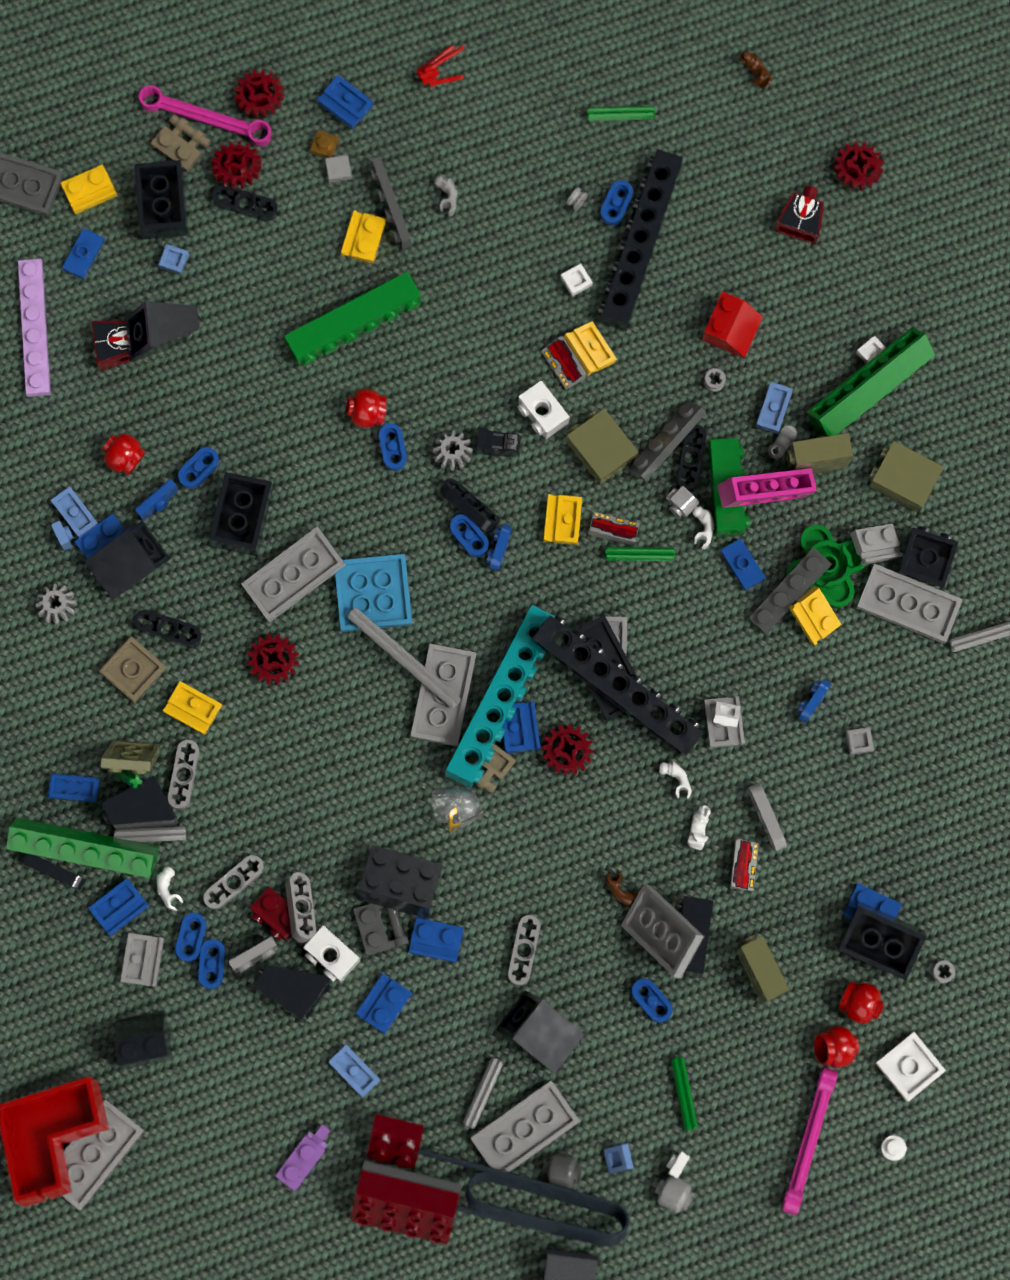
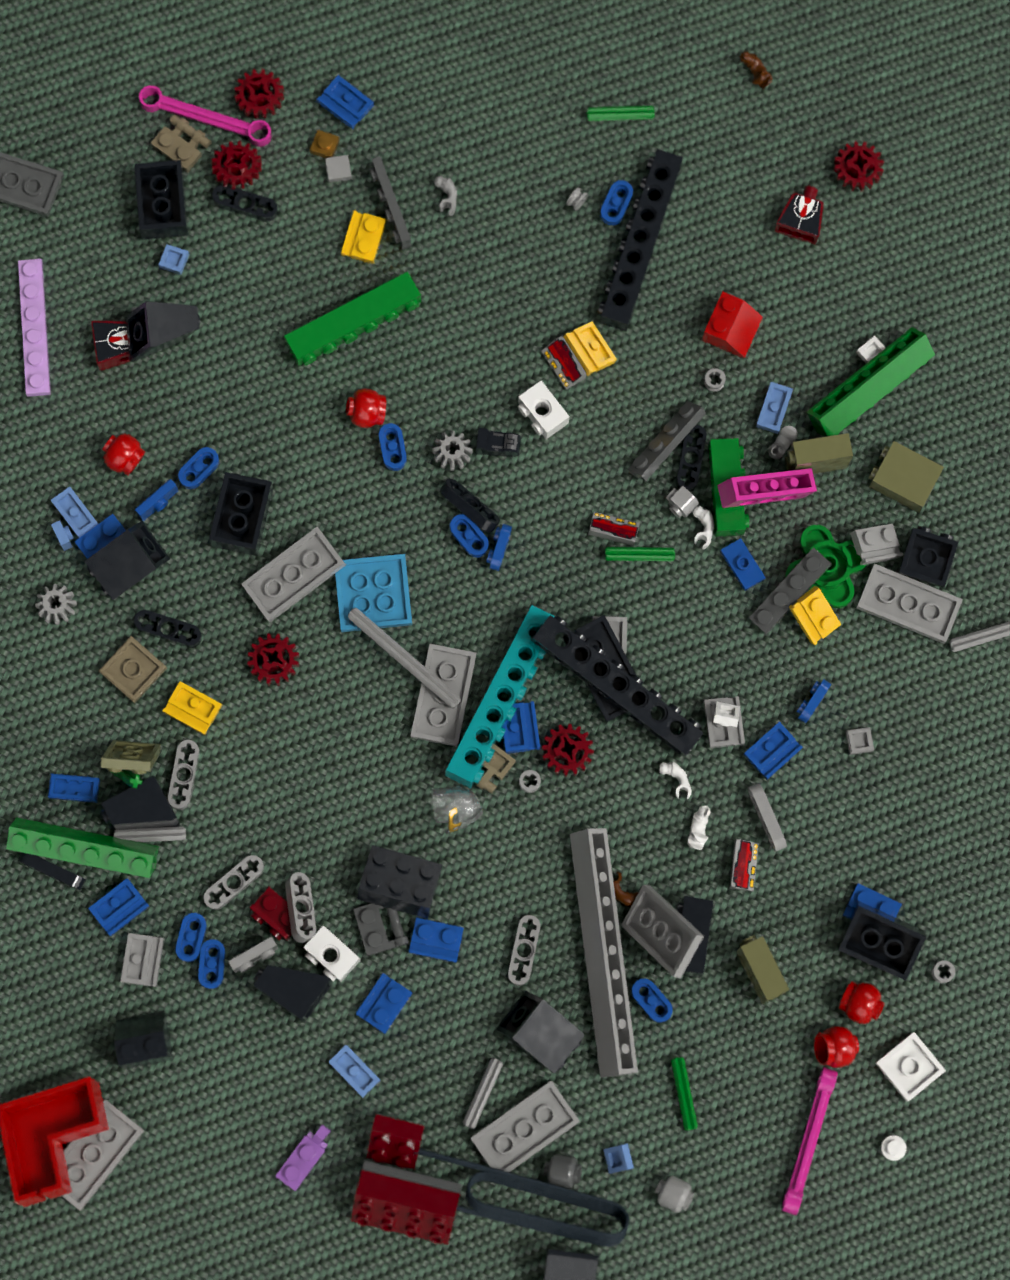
yellow plate [61,164,117,215] -> none
blue plate [62,228,105,280] -> none
white piece [156,866,183,911] -> none
red plant [416,45,465,88] -> none
yellow plate [544,494,582,545] -> none
white plate [561,264,593,297] -> none
olive brick [566,408,639,485] -> none
white plate [666,1152,690,1179] -> none
none -> light grey bush [519,770,541,793]
none -> light grey brick [570,828,638,1078]
none -> blue plate [743,722,803,780]

